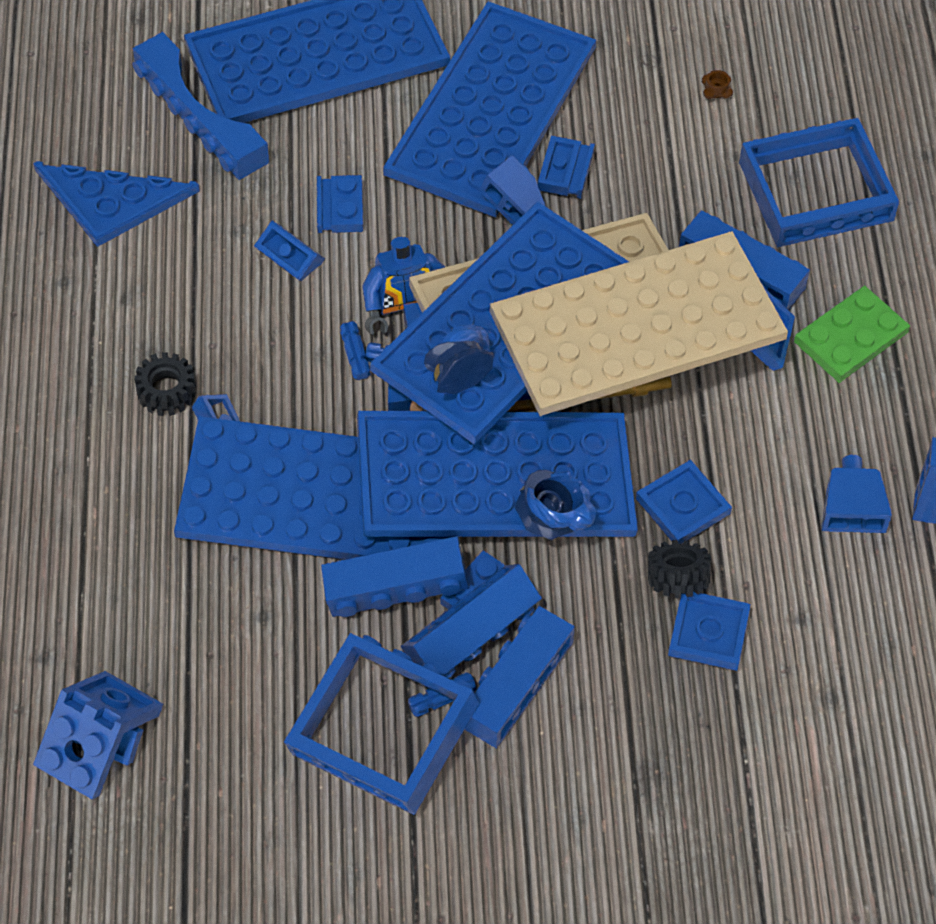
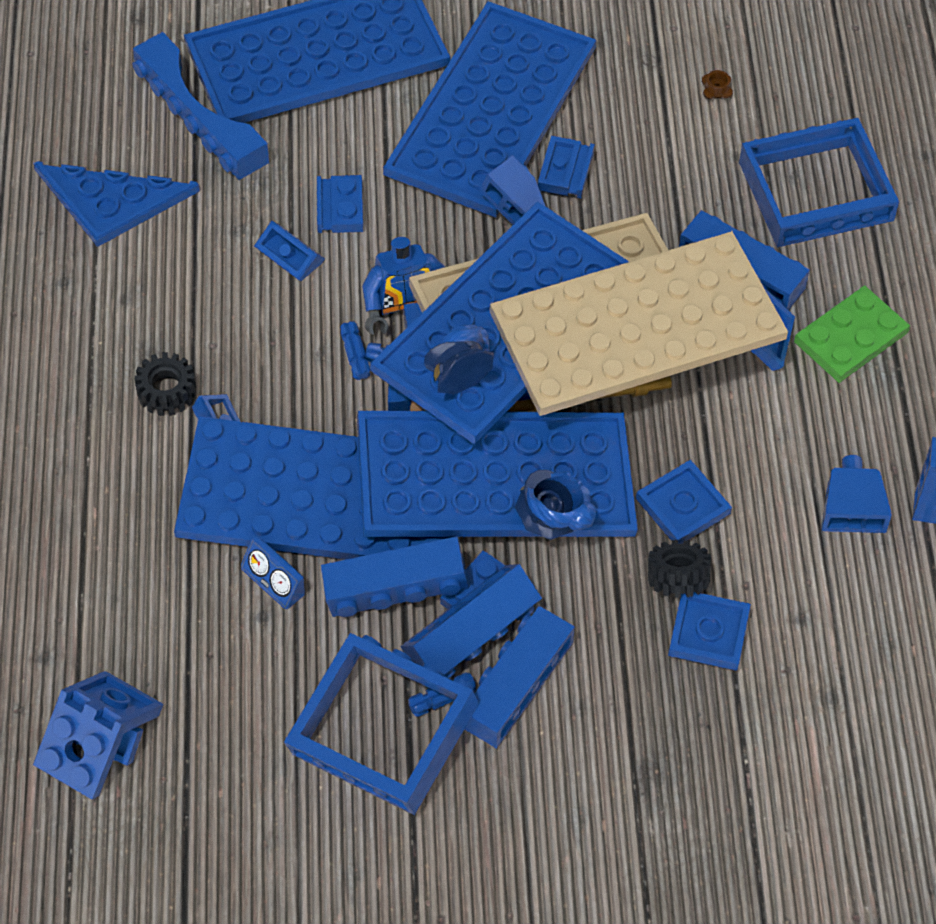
none -> slope [241,535,305,609]

